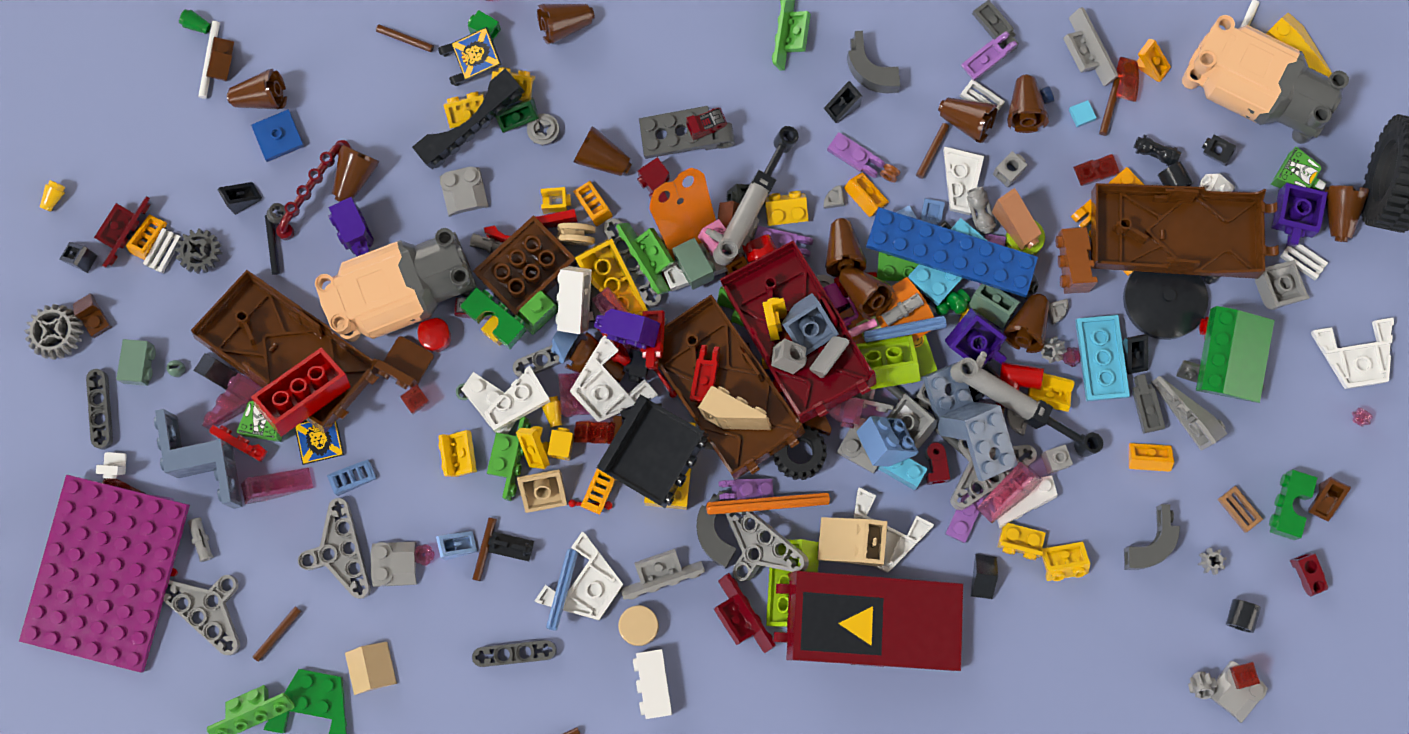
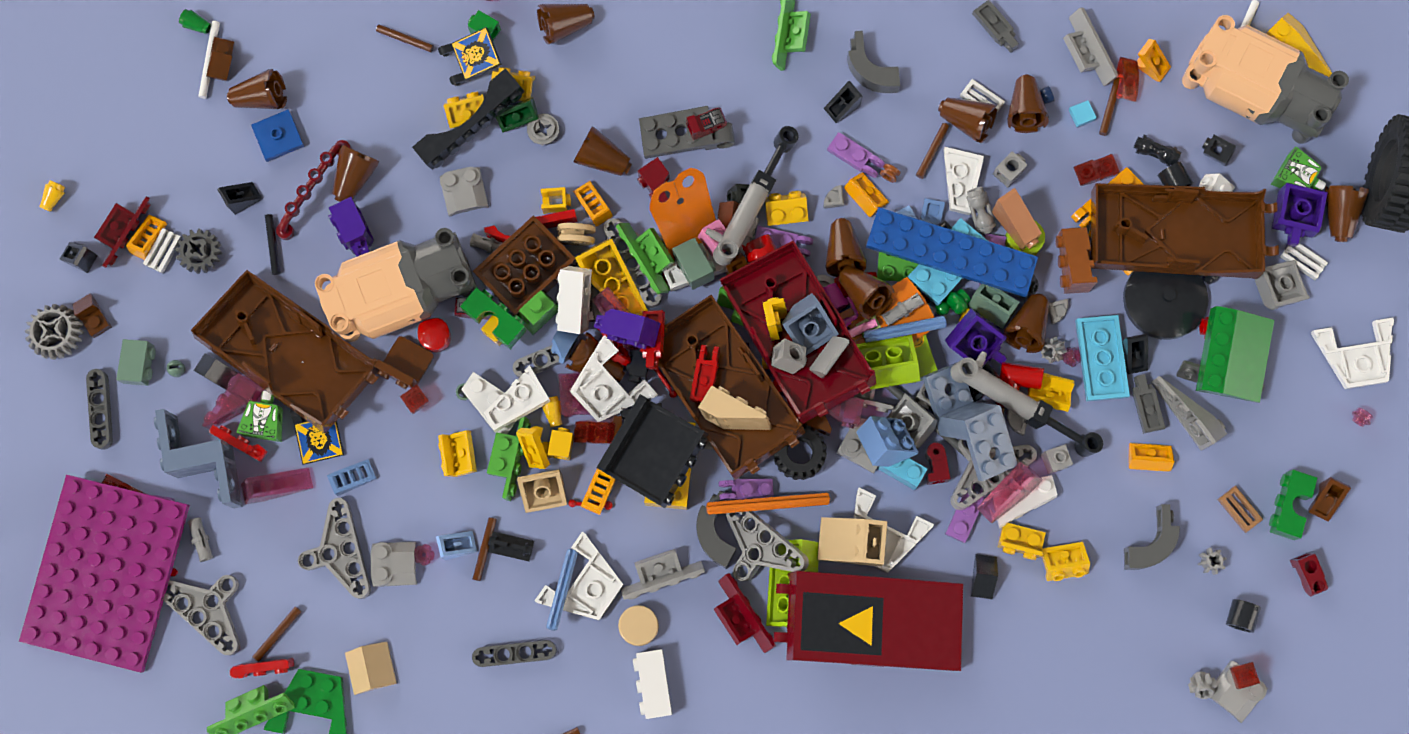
white bracket [96,452,127,479] -> none
red brick [251,347,351,437] -> none
dark grey bush [266,203,286,224] -> none
medium lavender hinge [961,31,1018,81] -> none
none -> red hinge [229,658,294,679]

